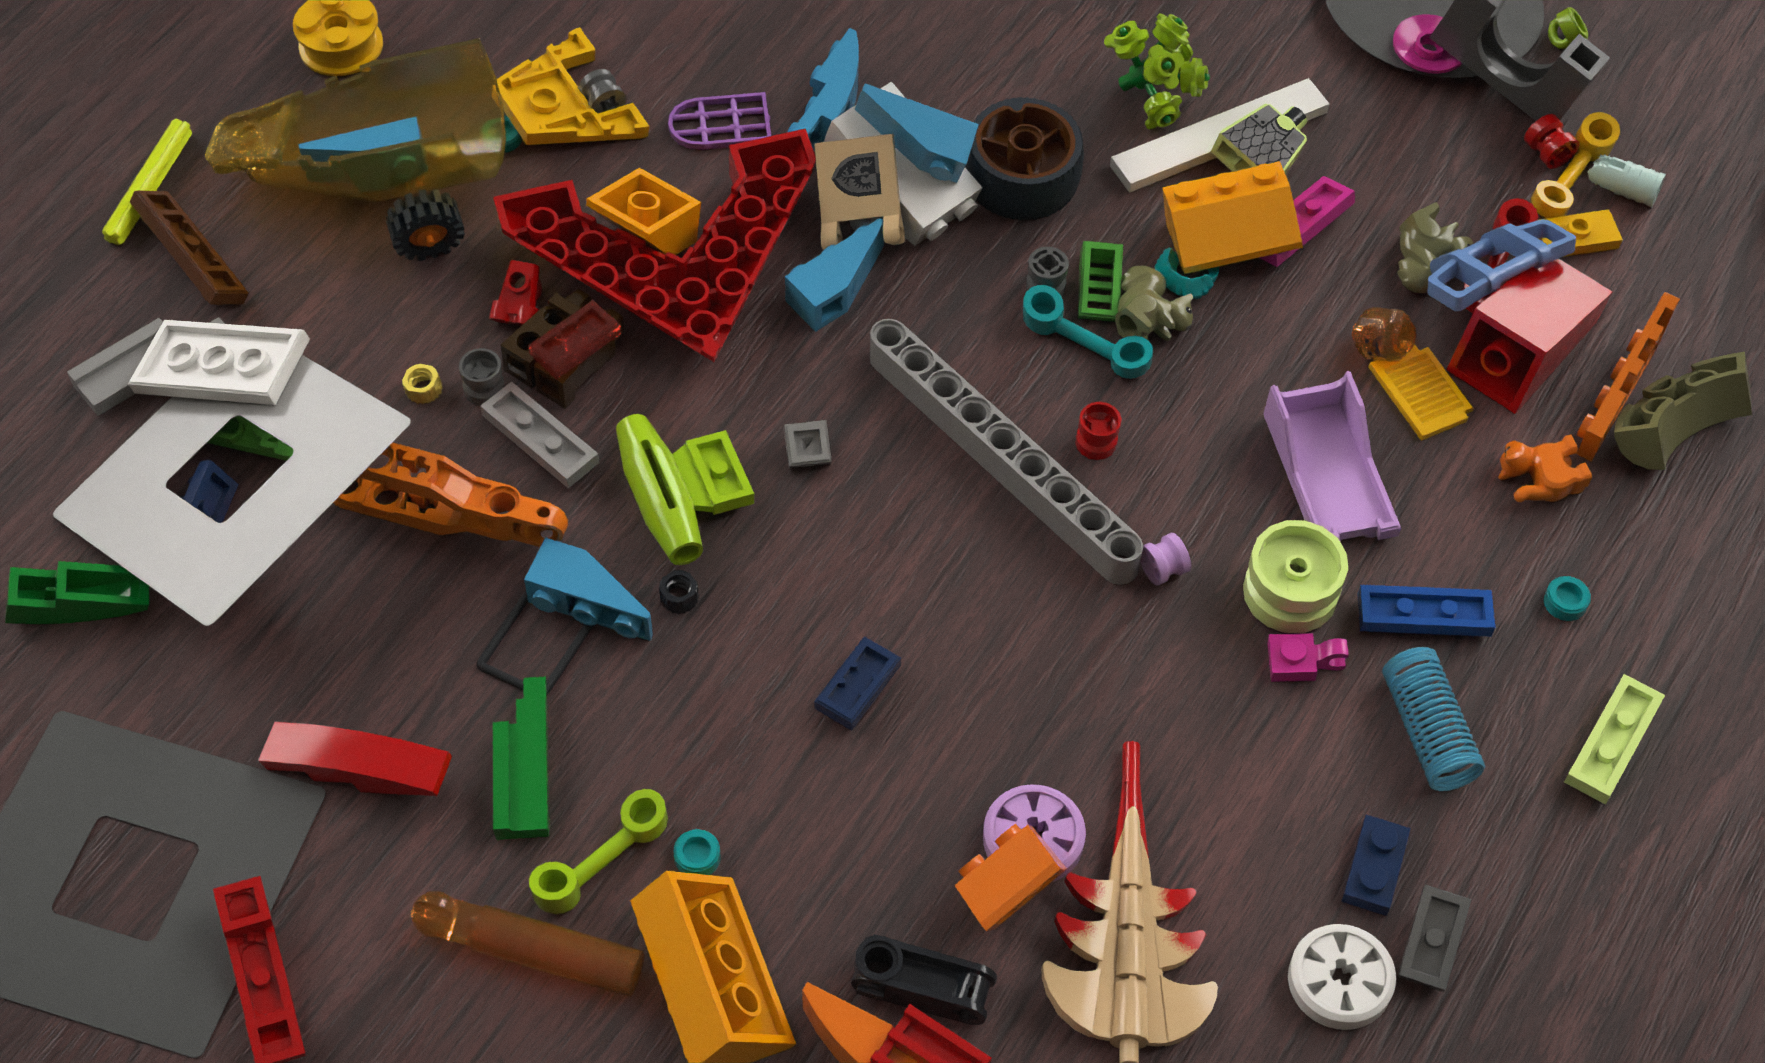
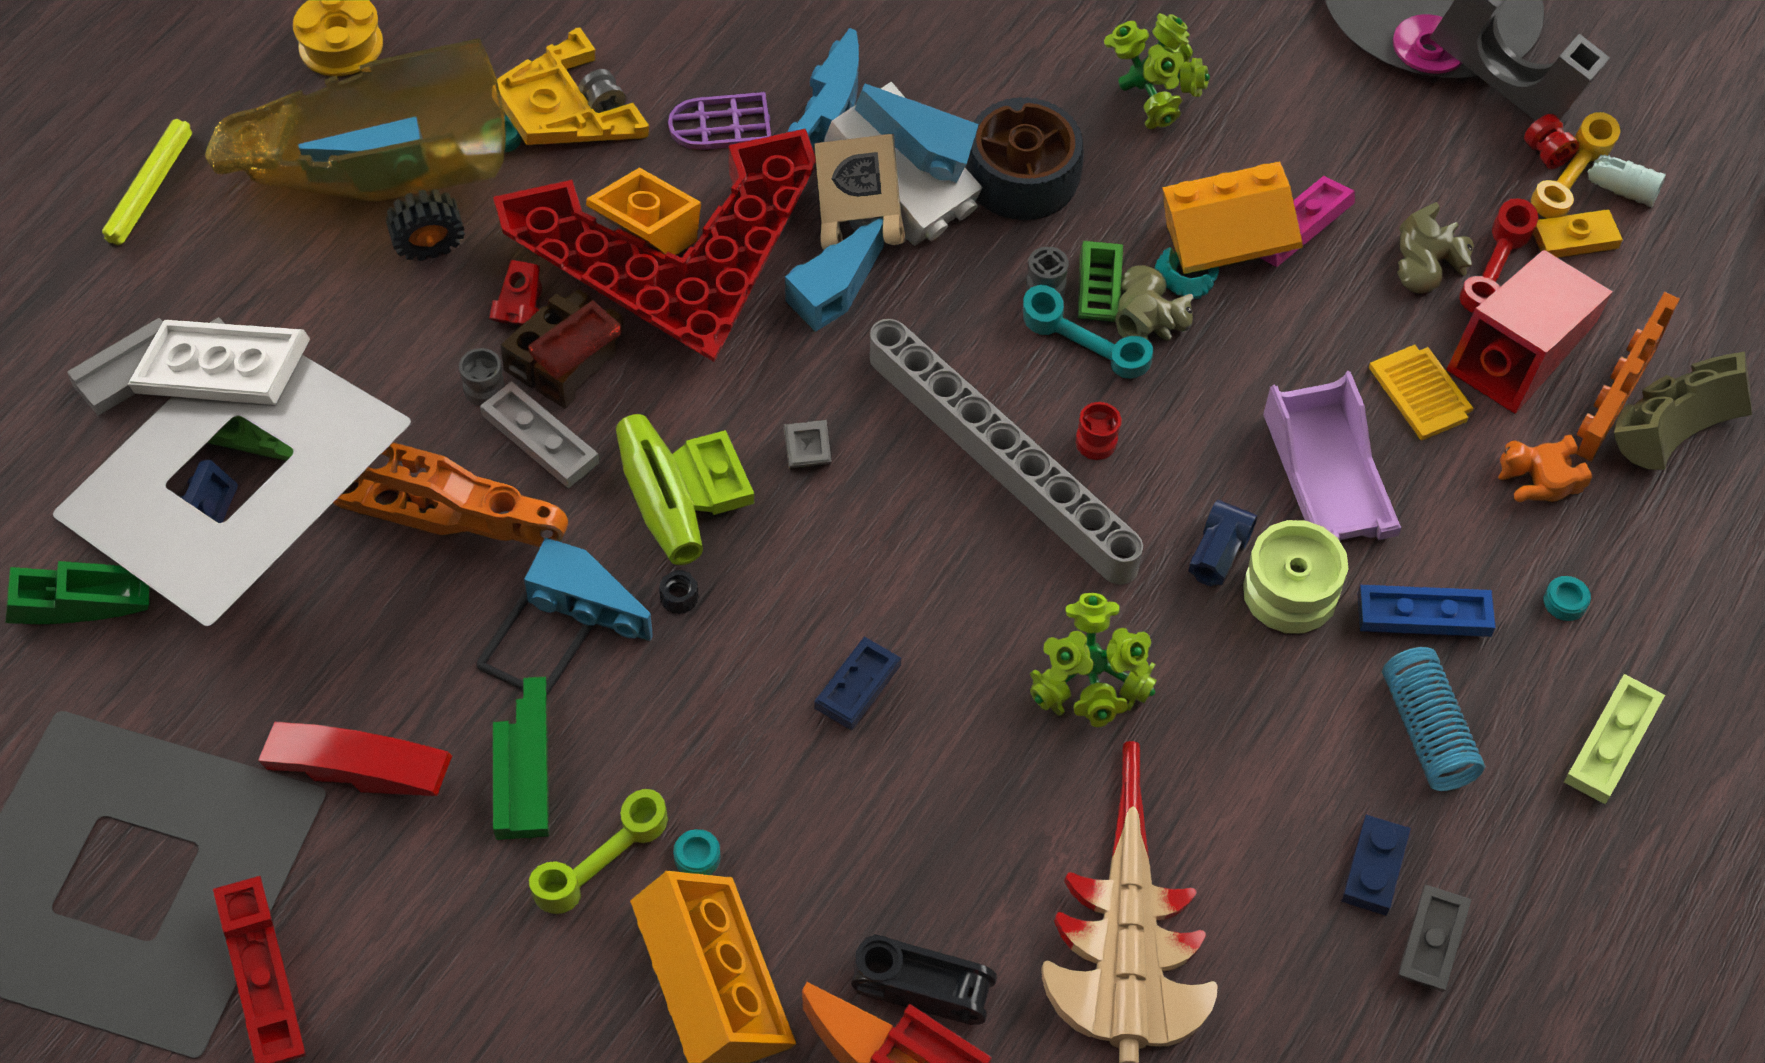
reddish brown plate [129,190,249,305] -> none
light yellow axle [402,364,443,404] -> none
clear orange piece [411,891,645,997] -> none
orange slope [955,824,1067,931] -> none
lavender wheel [983,785,1086,883] -> none
white tile [1110,78,1329,193] -> none
lavender wheel [1140,532,1191,586] -> none
torso [1211,104,1307,174] -> none
dark pink plate [1267,634,1349,682] -> none
white wheel [1288,924,1396,1030] -> none
clear orange head [1352,307,1416,362] -> none
medium blue bar [1427,219,1576,311] -> none
lime tile [1548,7,1588,49] -> none
none -> lime plant [1030,593,1157,727]
none -> dark blue piece [1188,499,1258,587]

